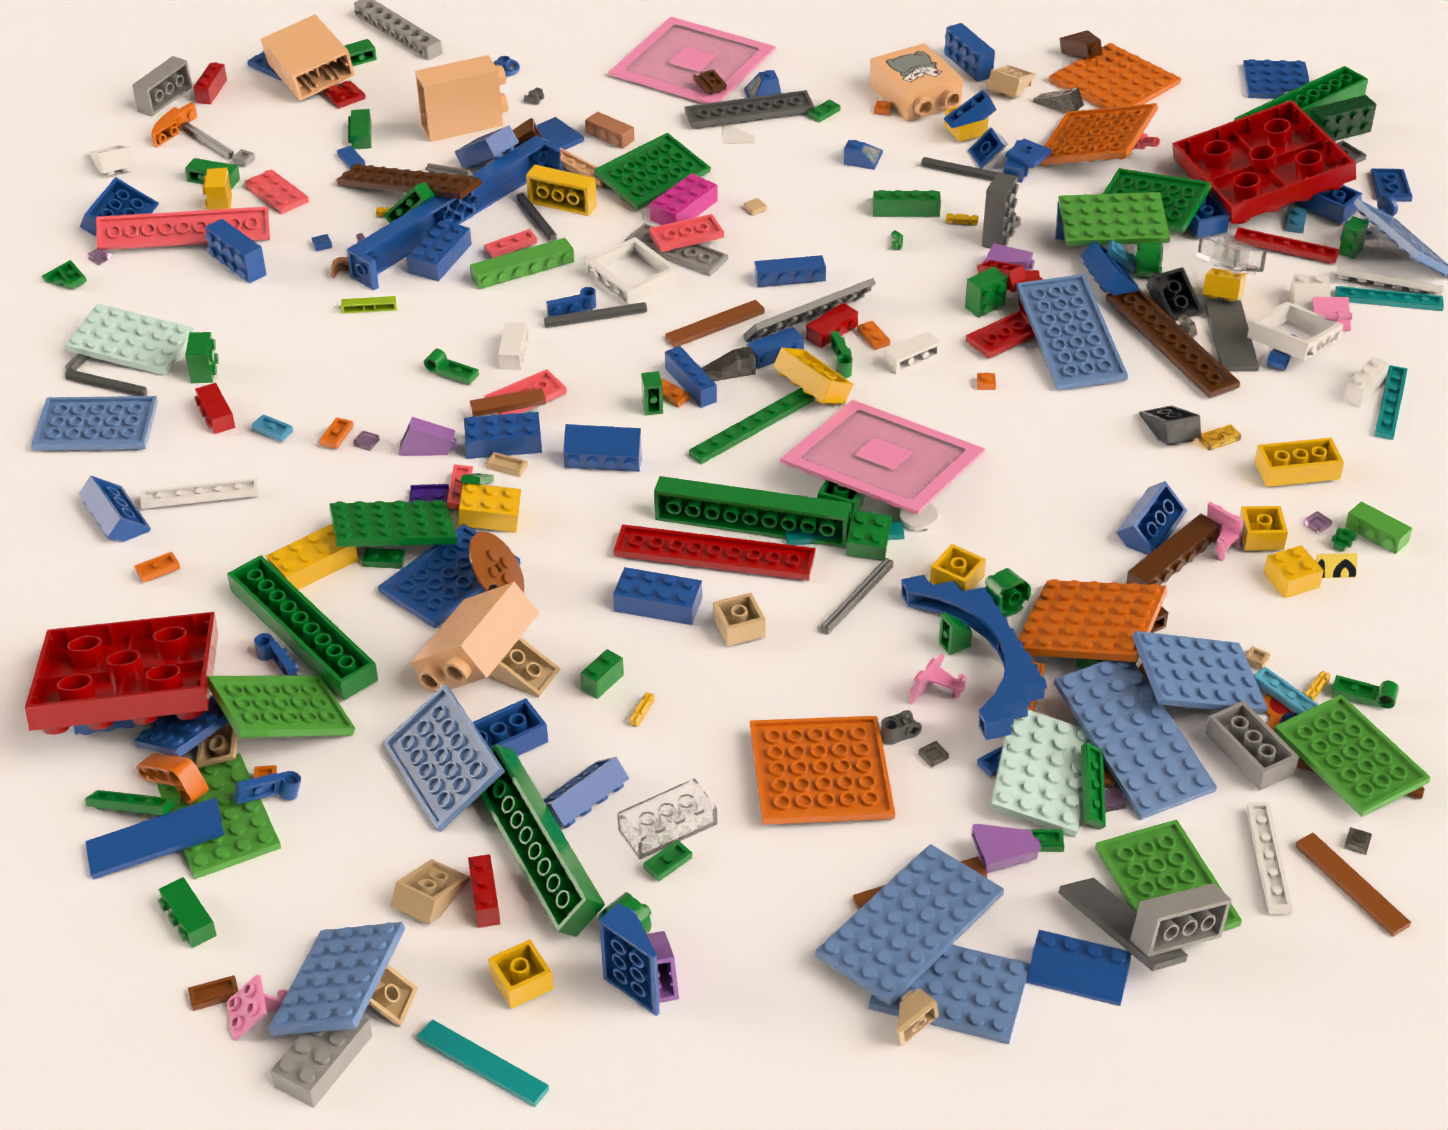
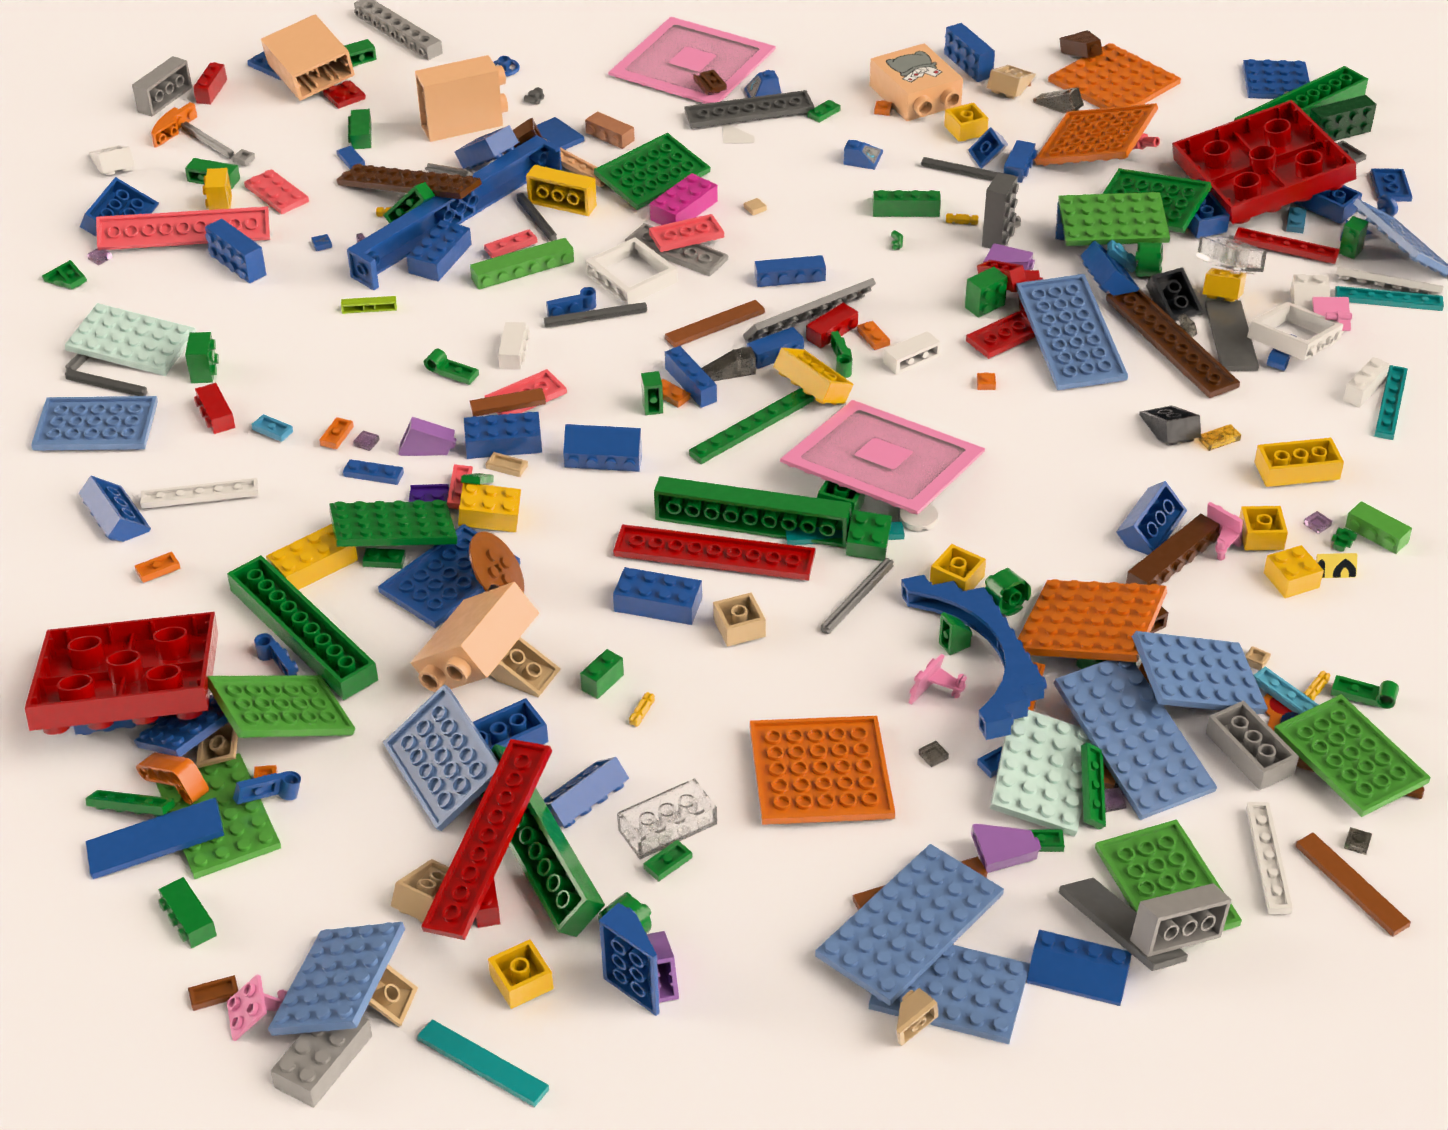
nougat hair [330,257,350,279] -> none
dark grey piece [880,710,922,745] -> none
blue slope [943,89,997,128] -> none
blue plate [1006,138,1051,169] -> none
none -> blue plate [343,459,404,485]
none -> red plate [421,739,552,940]

